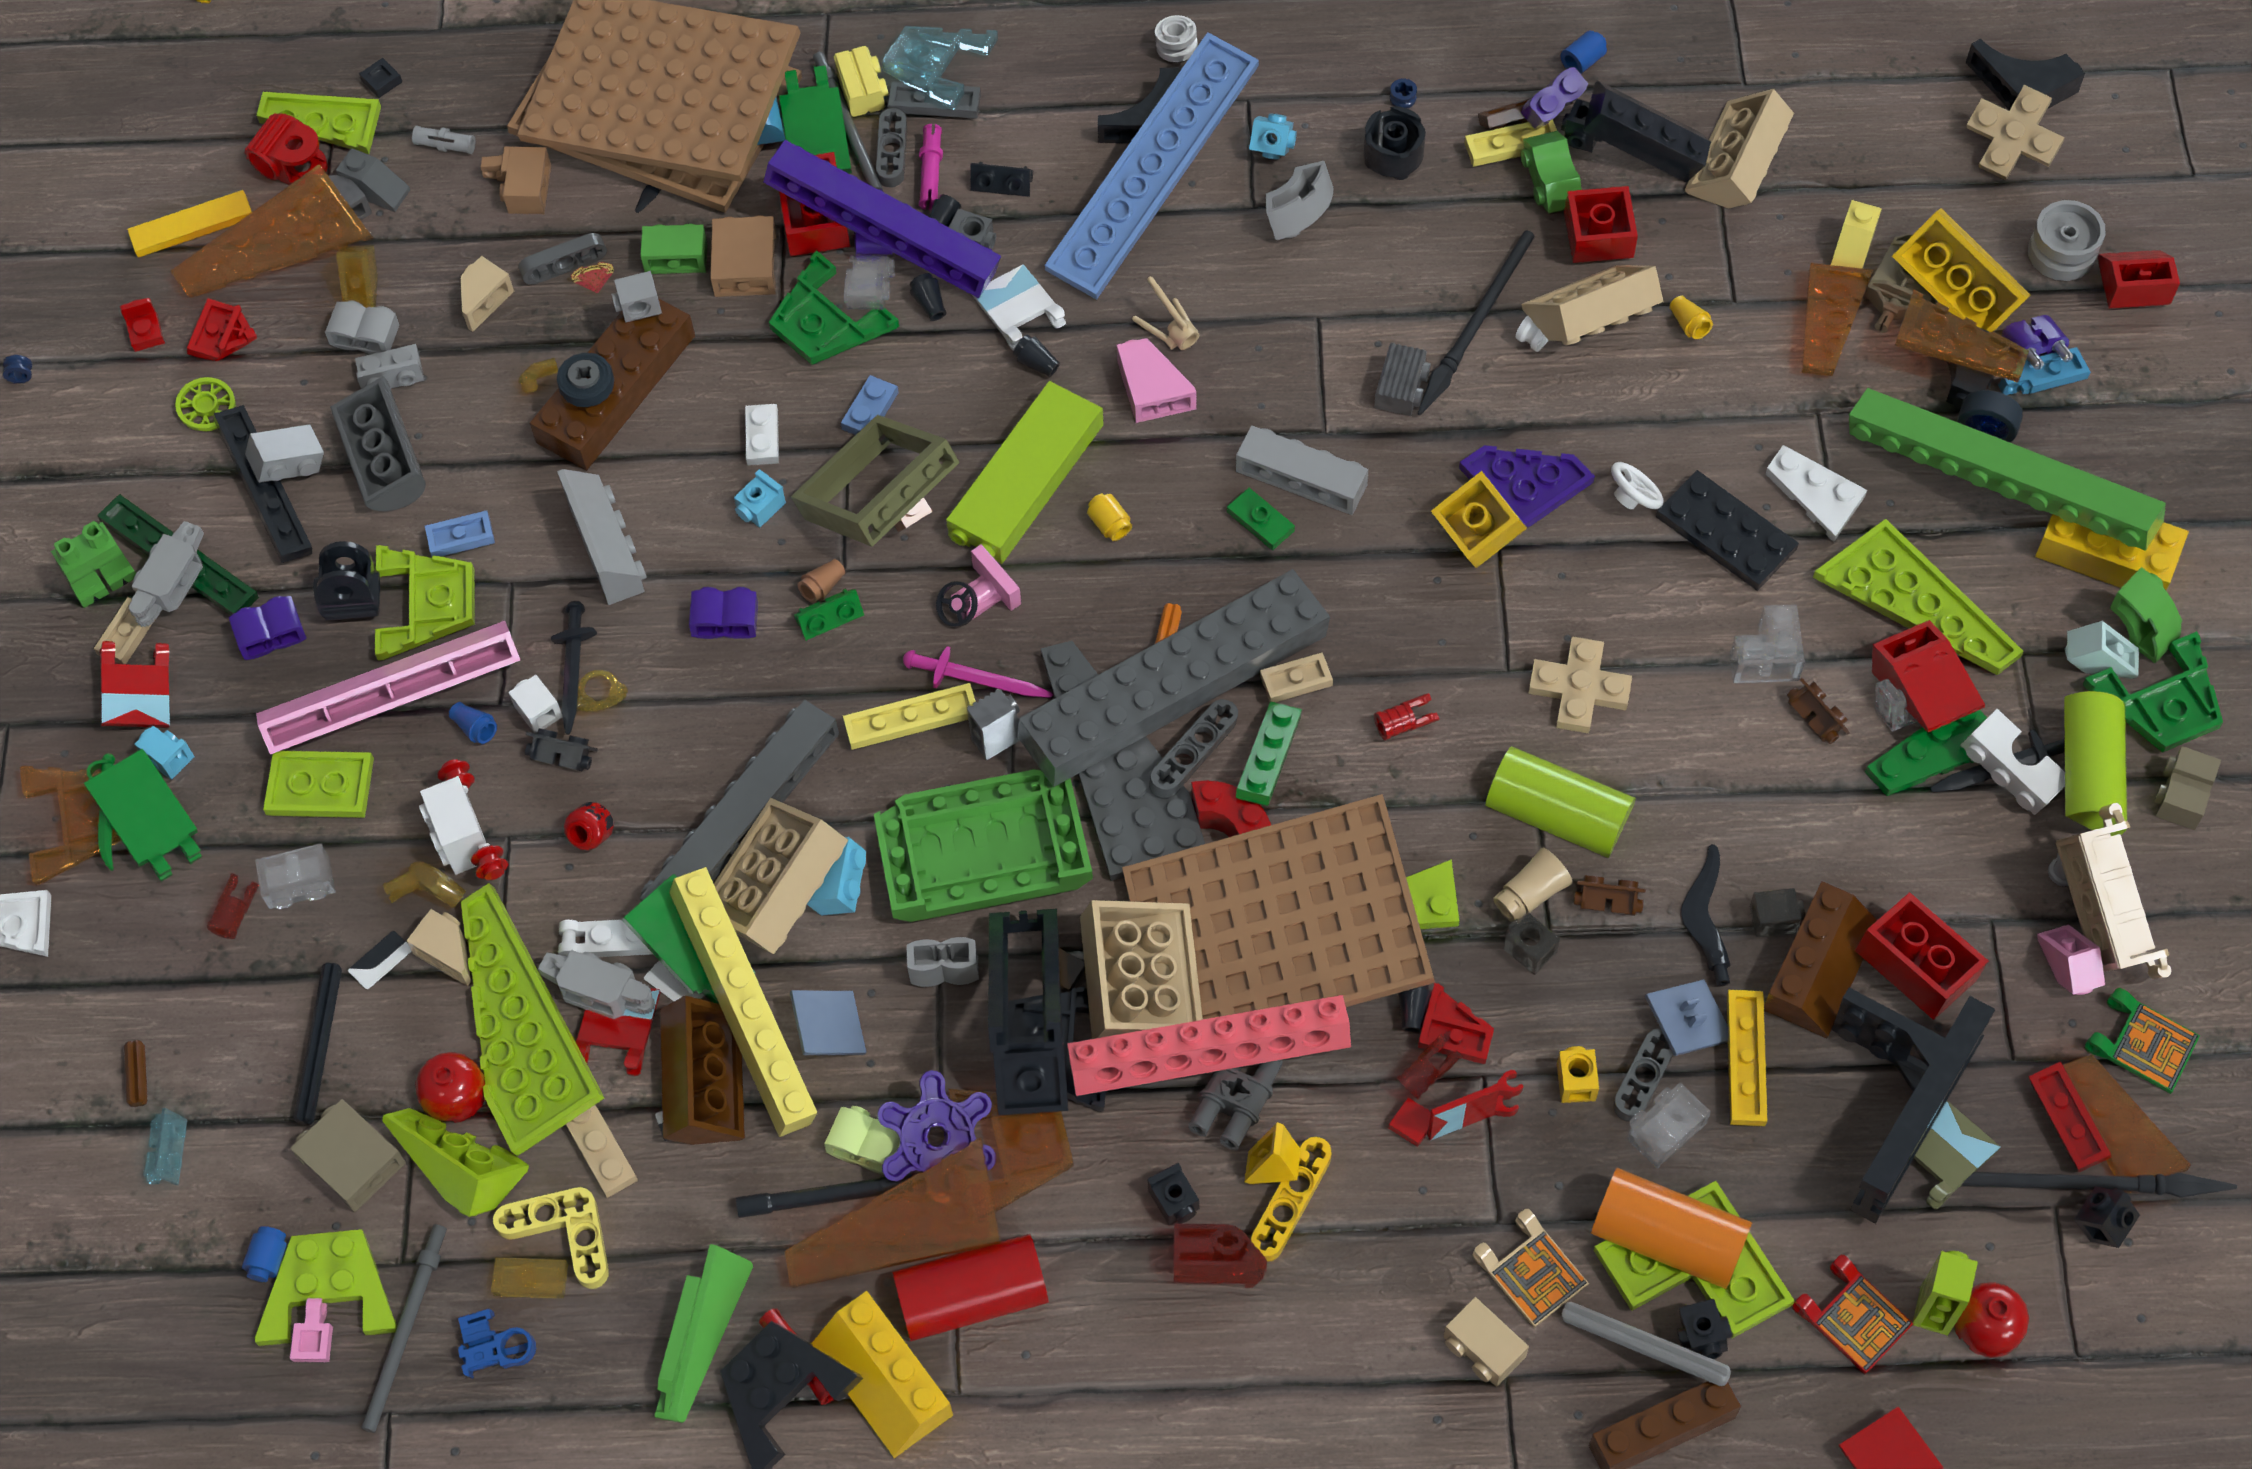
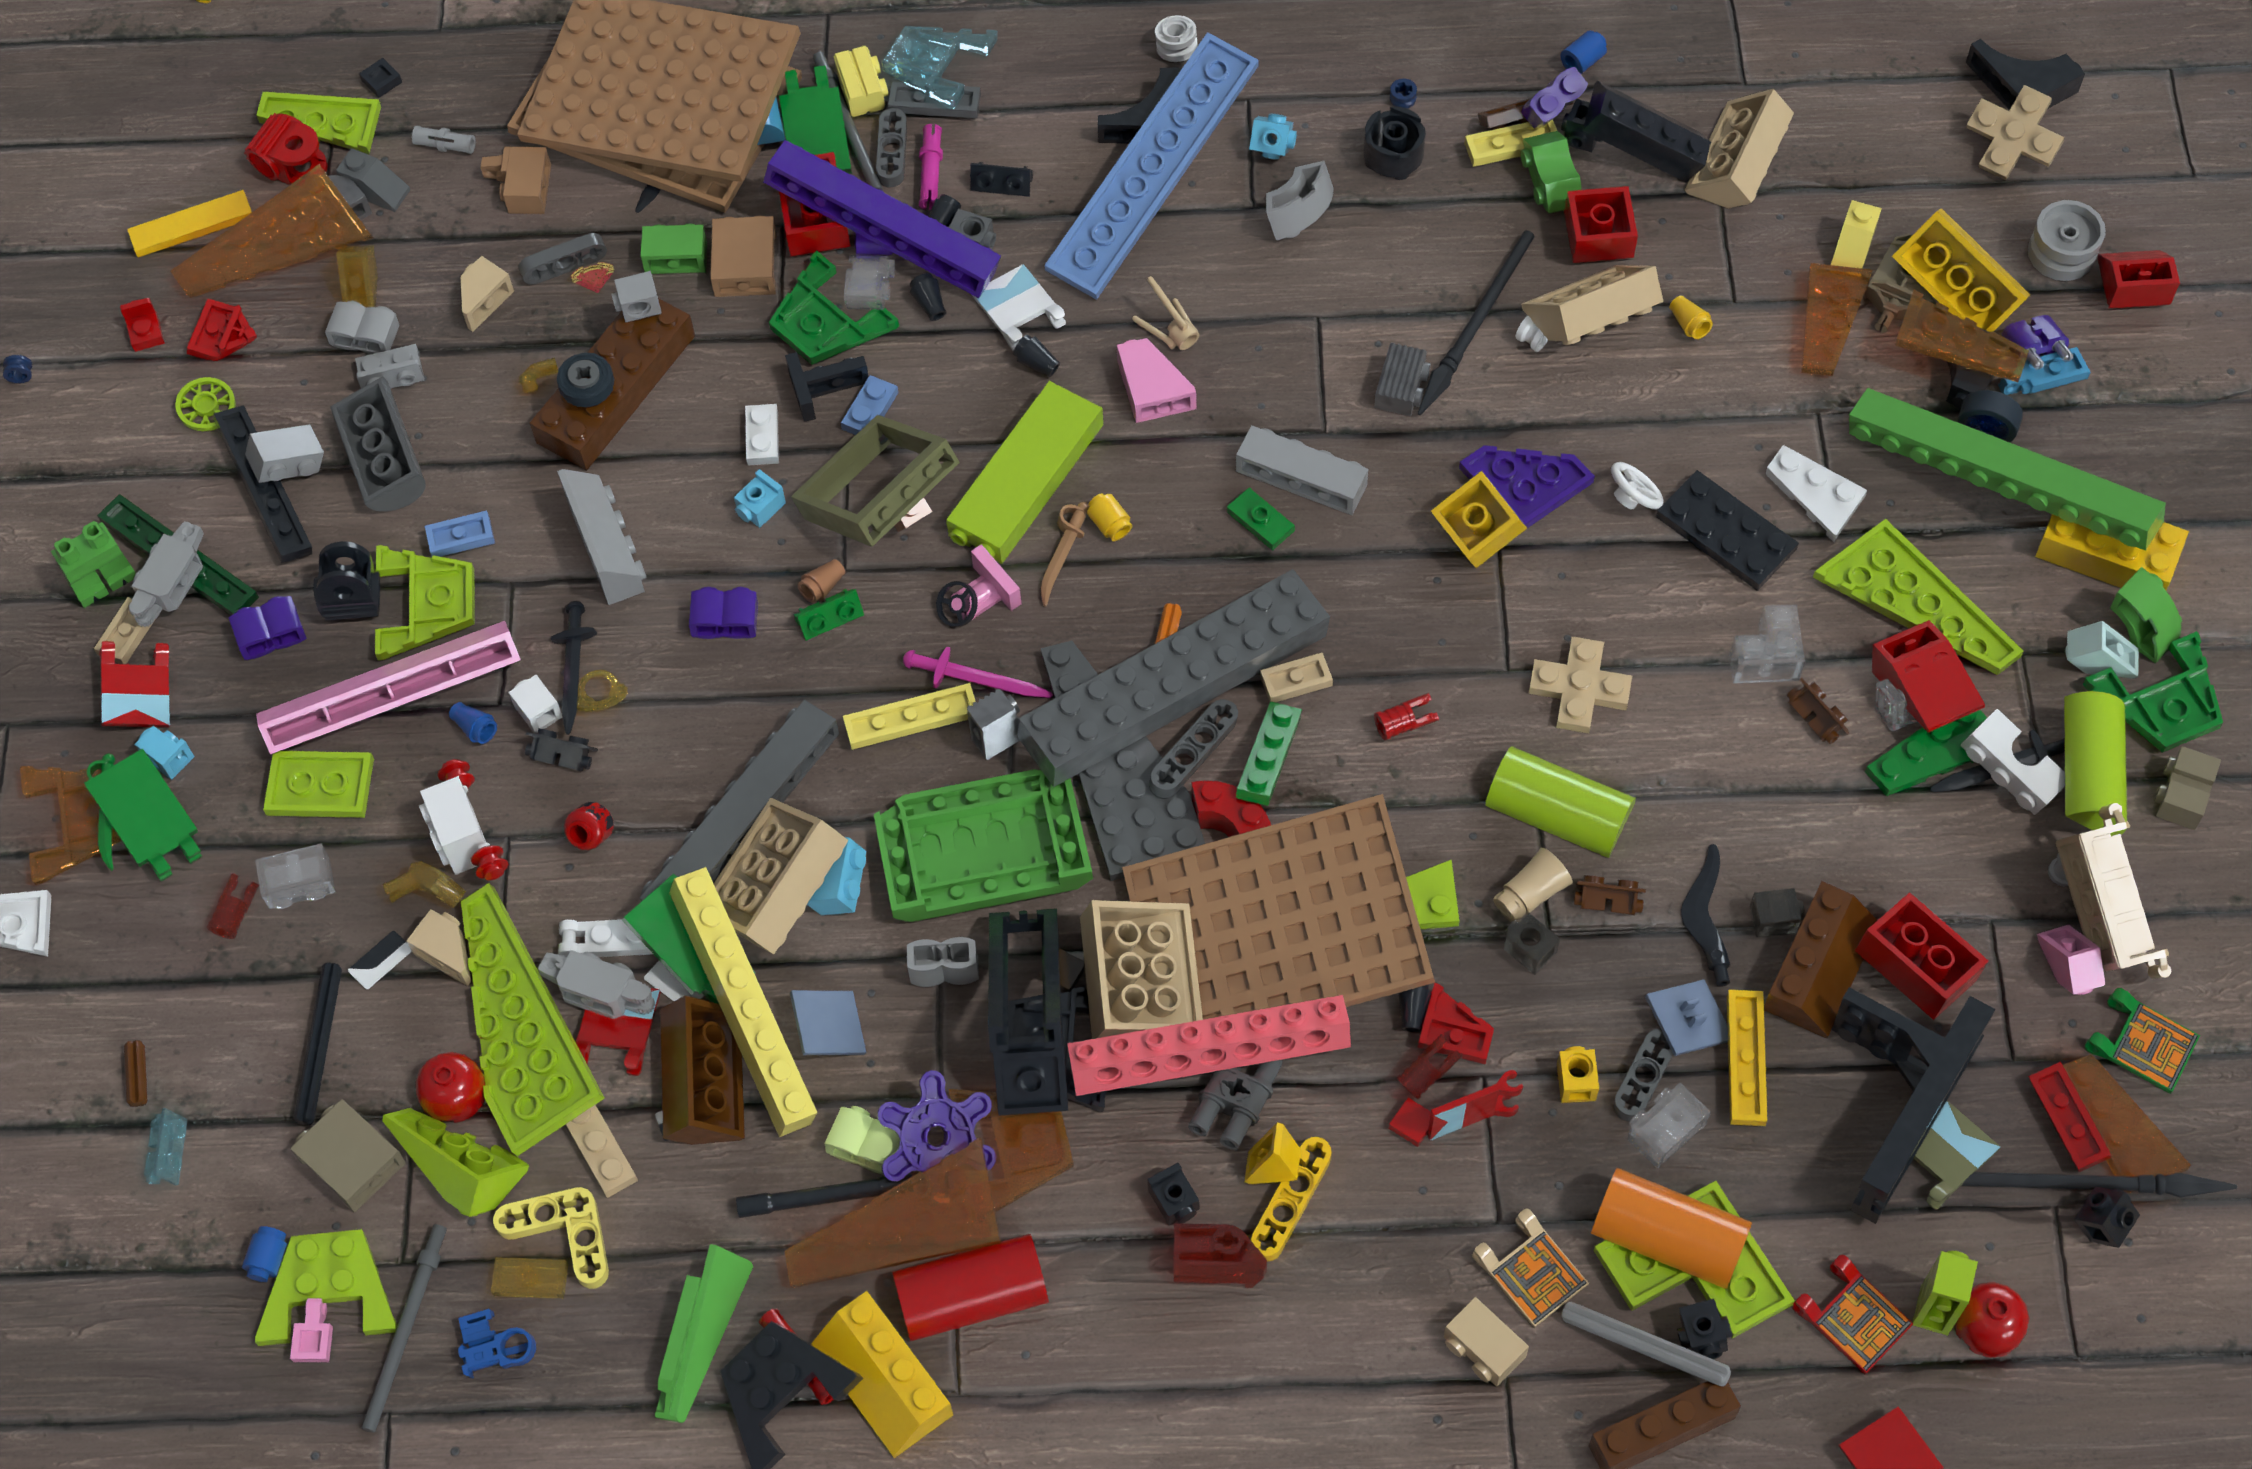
none -> black bracket [785,352,869,422]
none -> medium nougat sword [1041,502,1089,607]

